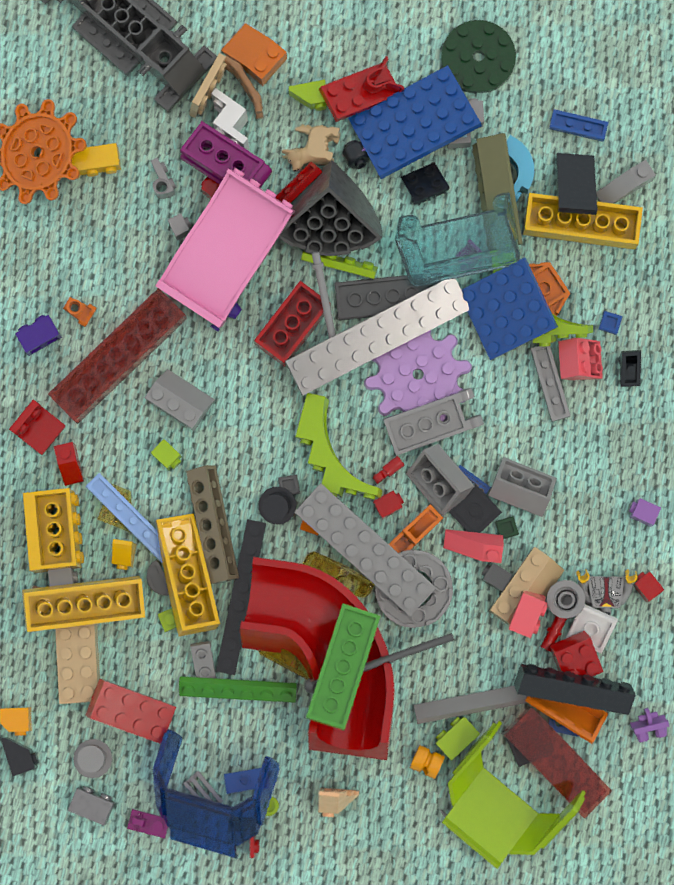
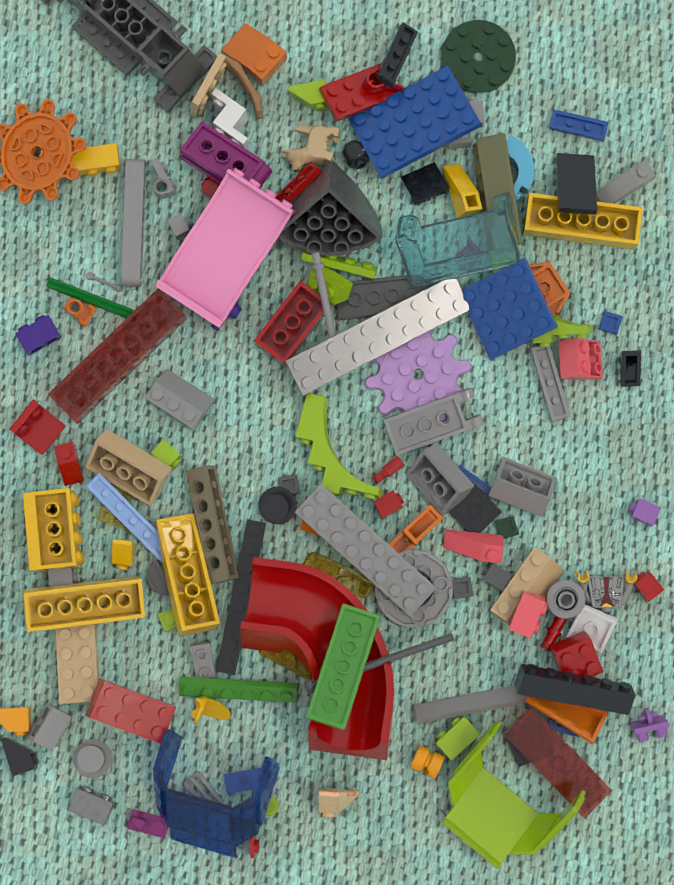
none -> light grey brick [27,702,72,751]
none -> green axle [46,278,136,320]
none -> tan brick [85,429,172,506]
none -> light grey hinge [86,272,123,292]
none -> light grey beam [121,159,146,287]
none -> yellow piece [190,696,231,724]
none -> lime brick [306,266,353,305]
none -> black tile [376,22,418,88]
none -> yellow slope [442,164,483,219]
none -> dark grey plate [452,577,474,599]

